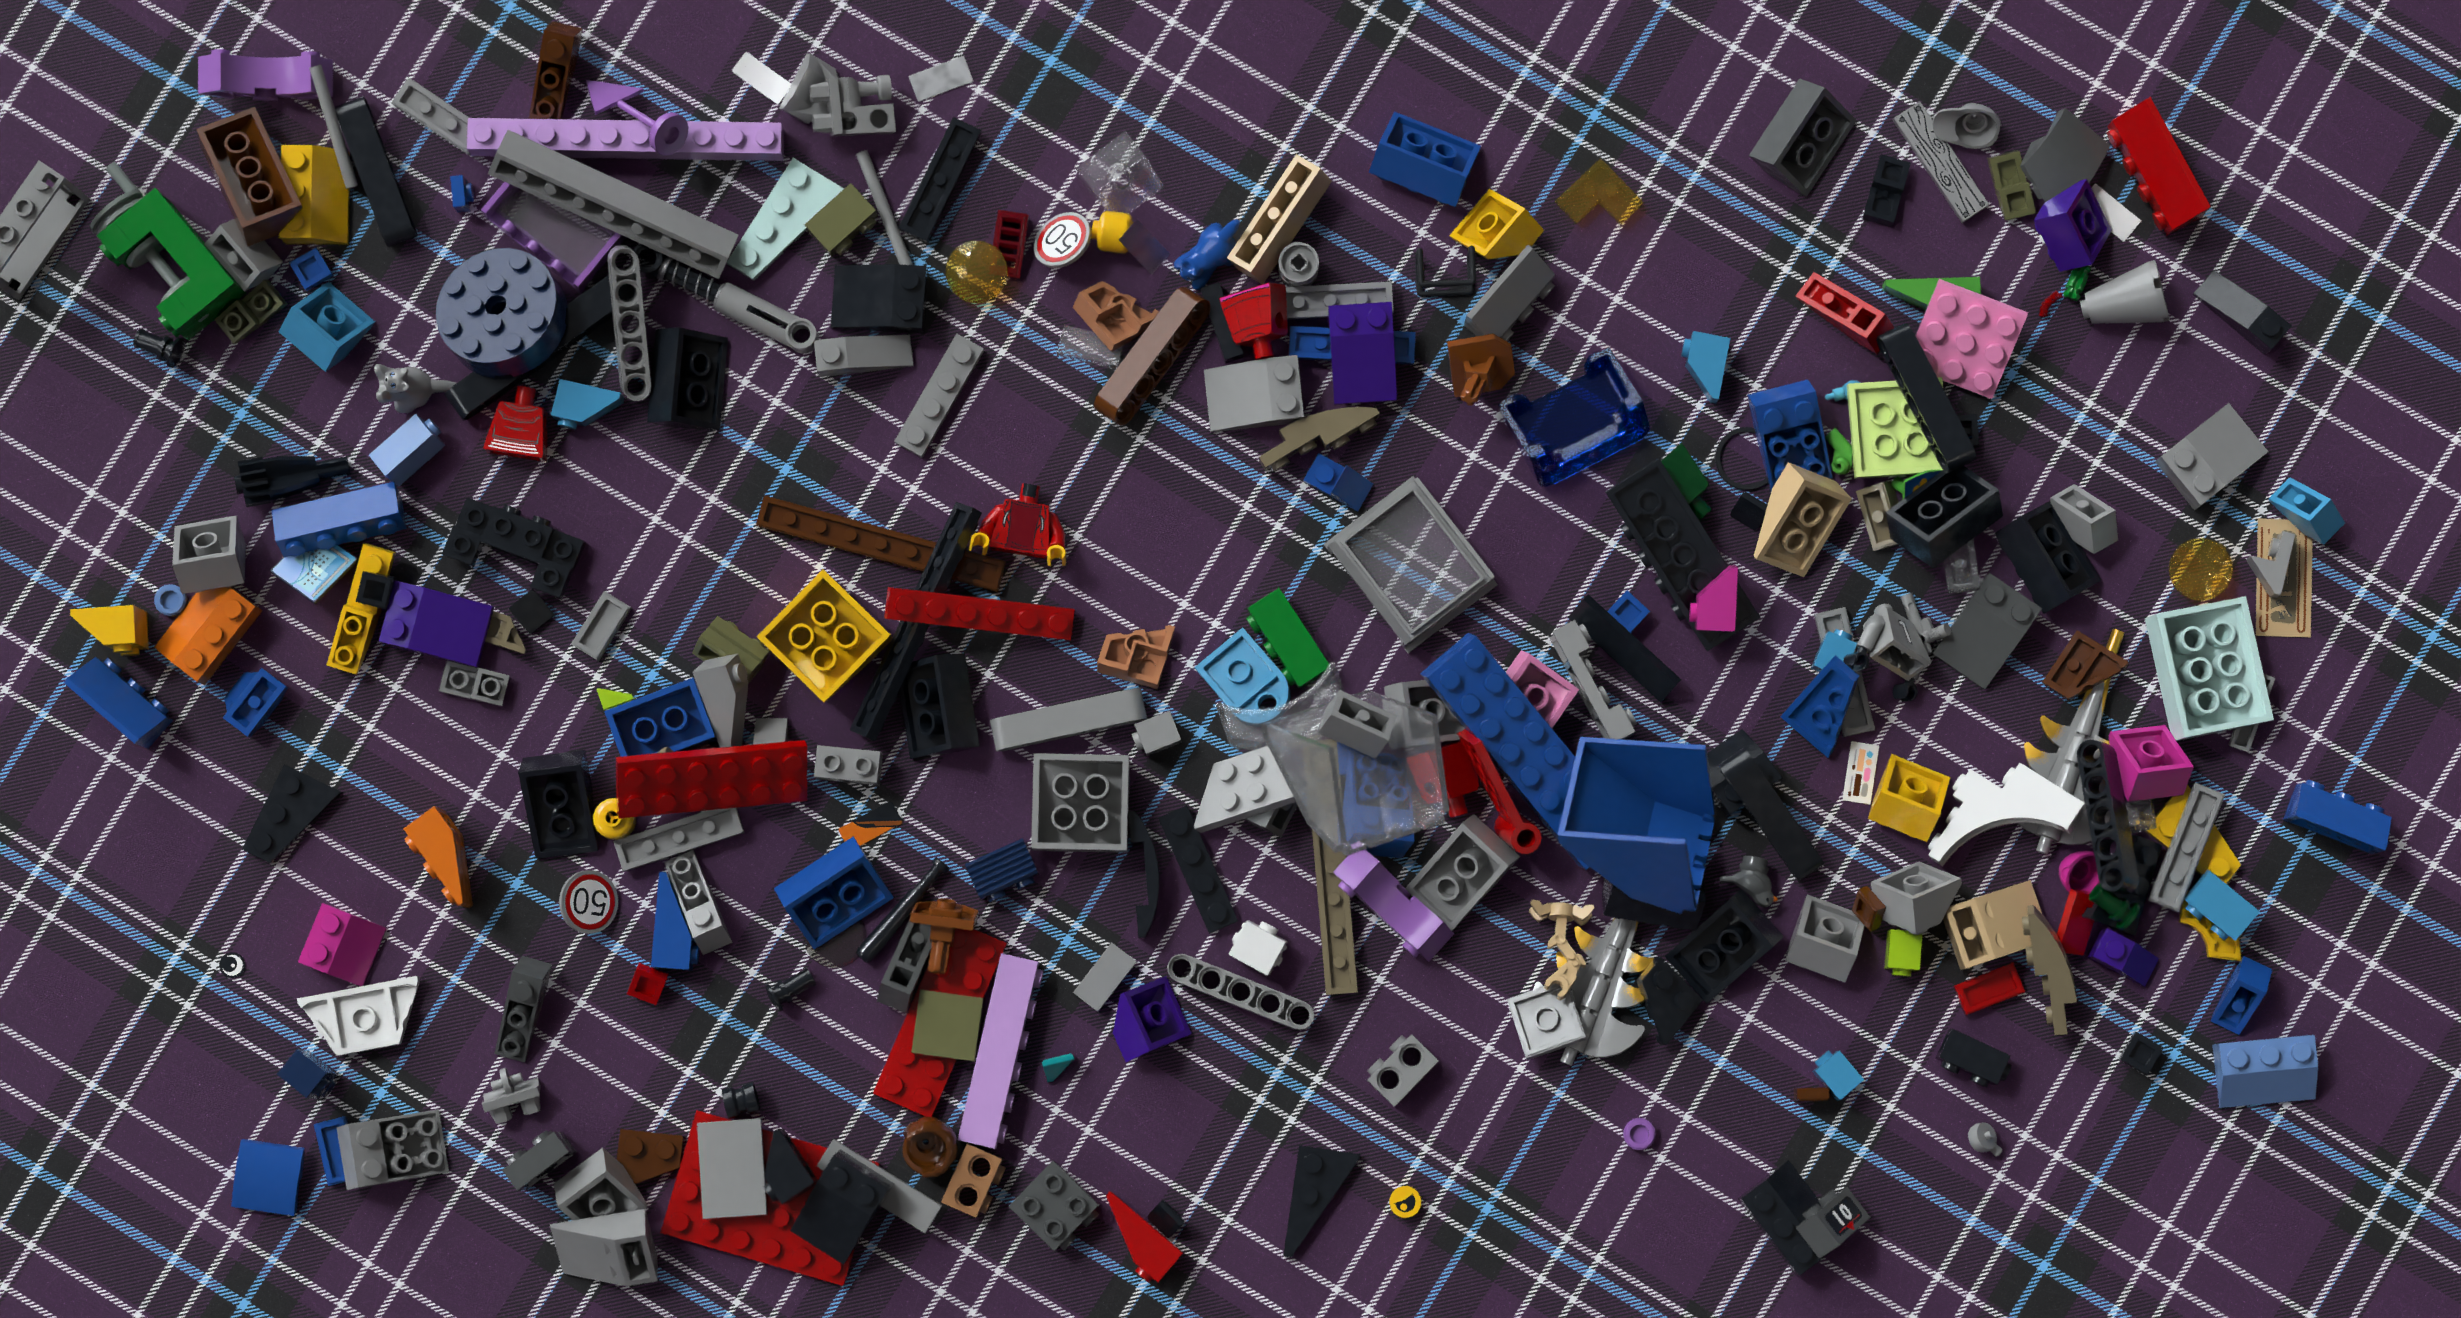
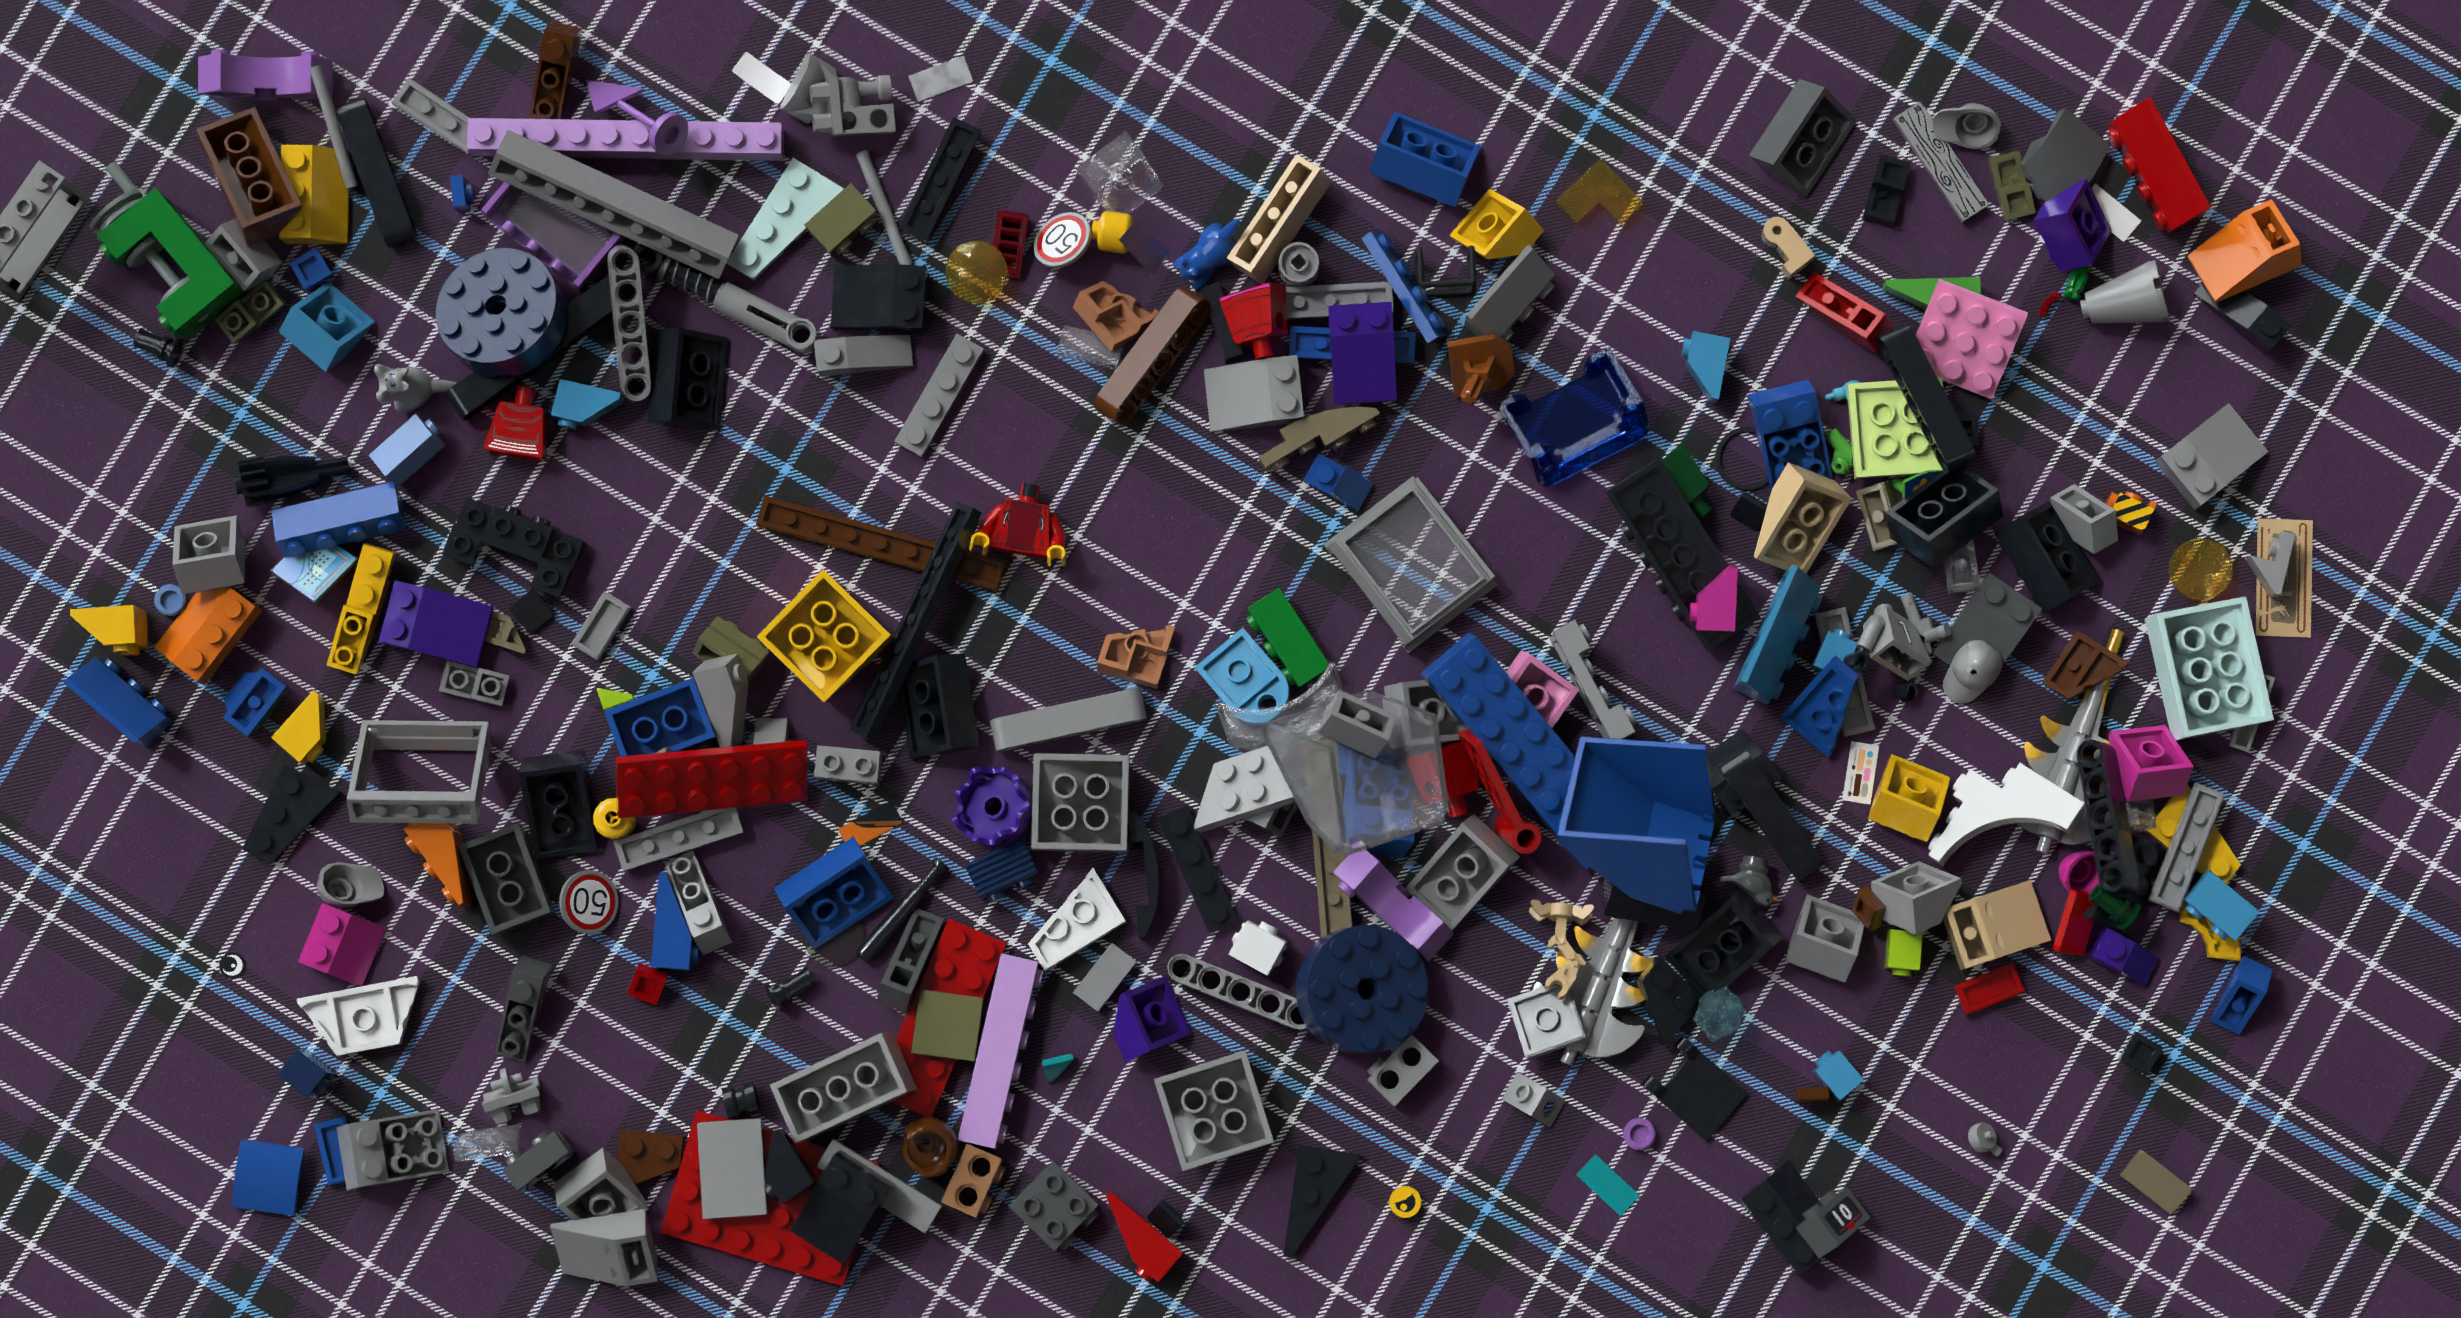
black slope [356,571,397,609] -> none
red plate [884,587,1075,640] -> none
dark orange piece [910,898,979,974] -> none
light grey brick [1131,711,1182,756] -> none
black tile [1568,594,1682,702] -> none
blue plate [1607,590,1650,633] -> none
black brick [1936,1028,2012,1088] -> none
dark tan slope [2022,905,2077,1035] -> none
medium blue slope [2212,1035,2318,1108] -> none
dark azure slope [2269,477,2345,545] -> none
blue slope [2283,780,2392,854] -> none
none -> yellow slope [271,690,326,765]
none -> light grey cap [317,862,384,909]
none -> light grey window [347,720,491,824]
none -> clear tile [453,1123,524,1162]
none -> dark grey brick [458,823,556,936]
none -> light grey brick [770,1031,918,1144]
none -> dark purple plate [952,767,1032,847]
none -> white wing [1028,868,1127,972]
none -> light grey slope [1154,1051,1274,1171]
none -> dark blue brick [1296,925,1429,1054]
none -> blue plate [1361,230,1447,343]
none -> light grey bracket [1503,1073,1565,1127]
none -> teal sticker [1577,1154,1640,1217]
none -> black flag [1640,1036,1748,1141]
none -> clear light blue brick [1693,986,1745,1043]
none -> dark azure slope [1733,564,1823,705]
none -> tan leg [1762,217,1815,280]
none -> light grey cap [1943,640,2003,704]
none -> brick [2105,492,2157,535]
none -> dark tan slope [2120,1150,2193,1215]
none -> orange slope [2187,199,2302,303]

